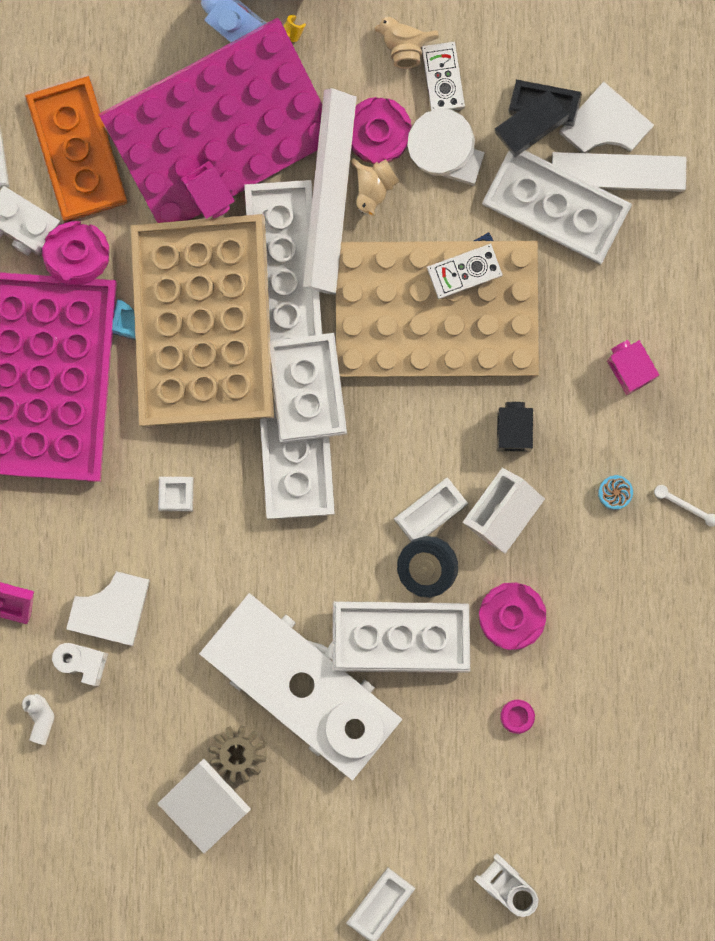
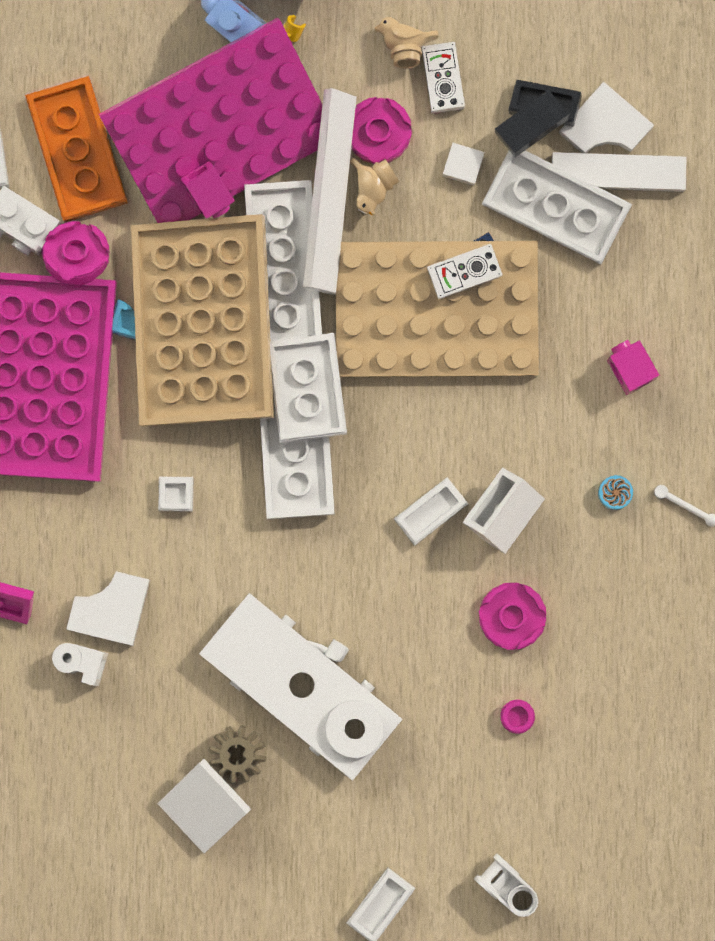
white arm [22,694,54,745] -> none
white tile [333,602,470,673] -> none
black wheel [397,536,458,598] -> none
white tile [407,109,475,176] -> none
black brick [497,402,533,452] -> none

